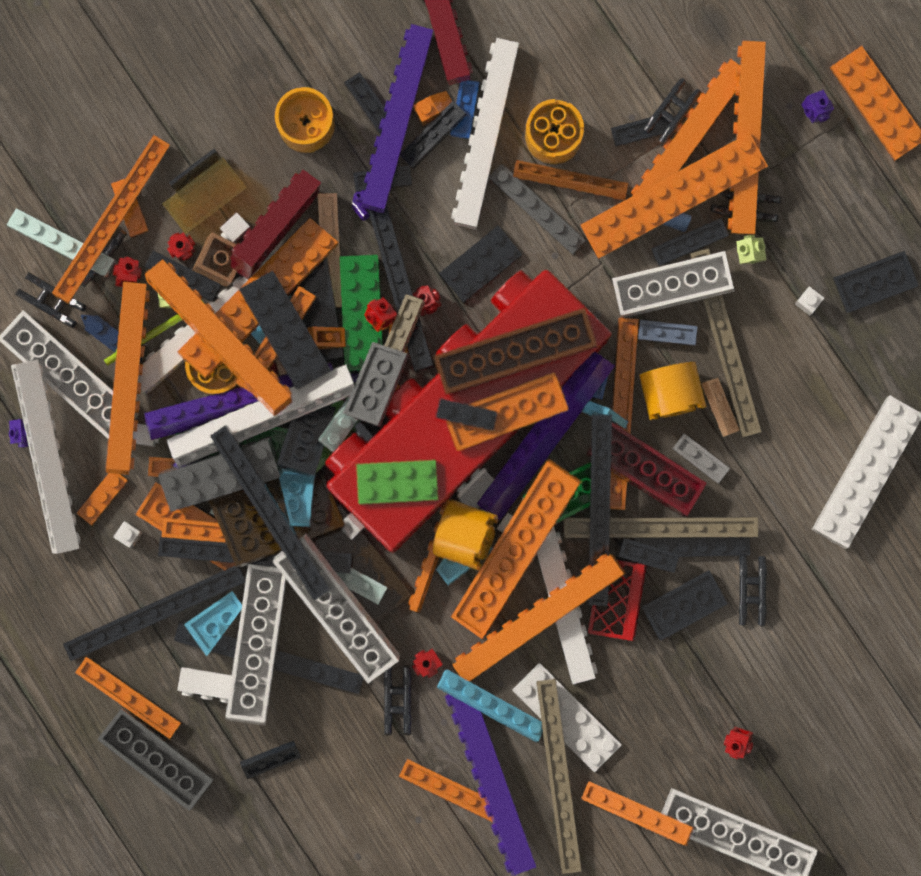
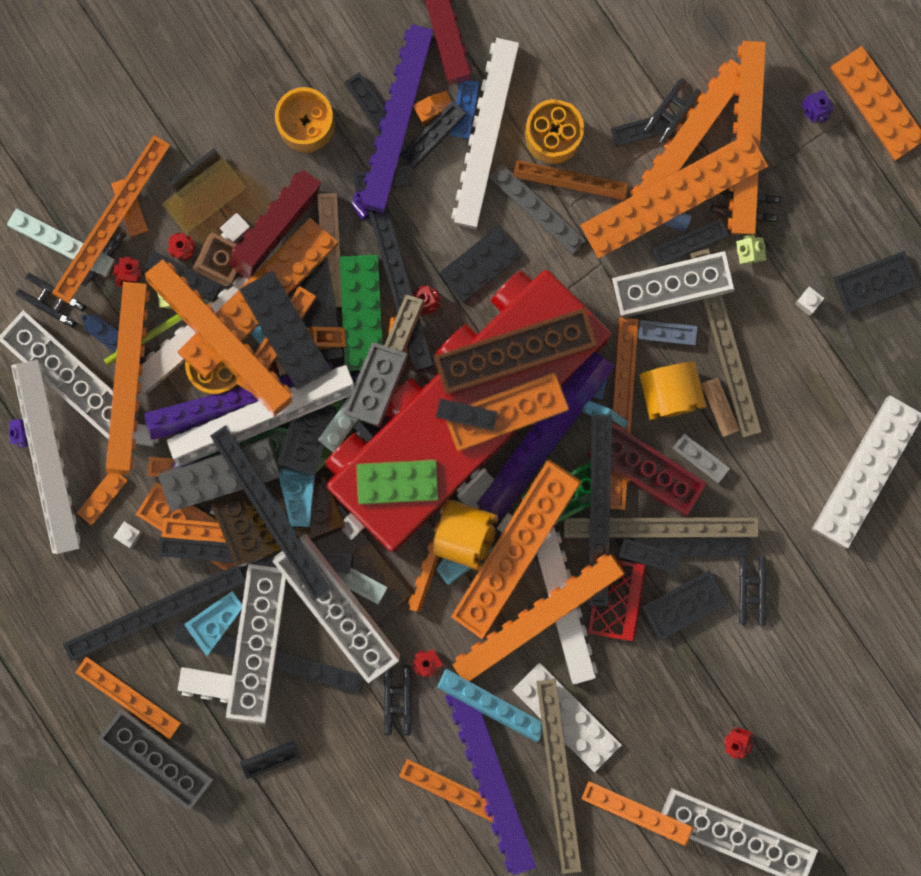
red brick [364,297,397,332] -> none

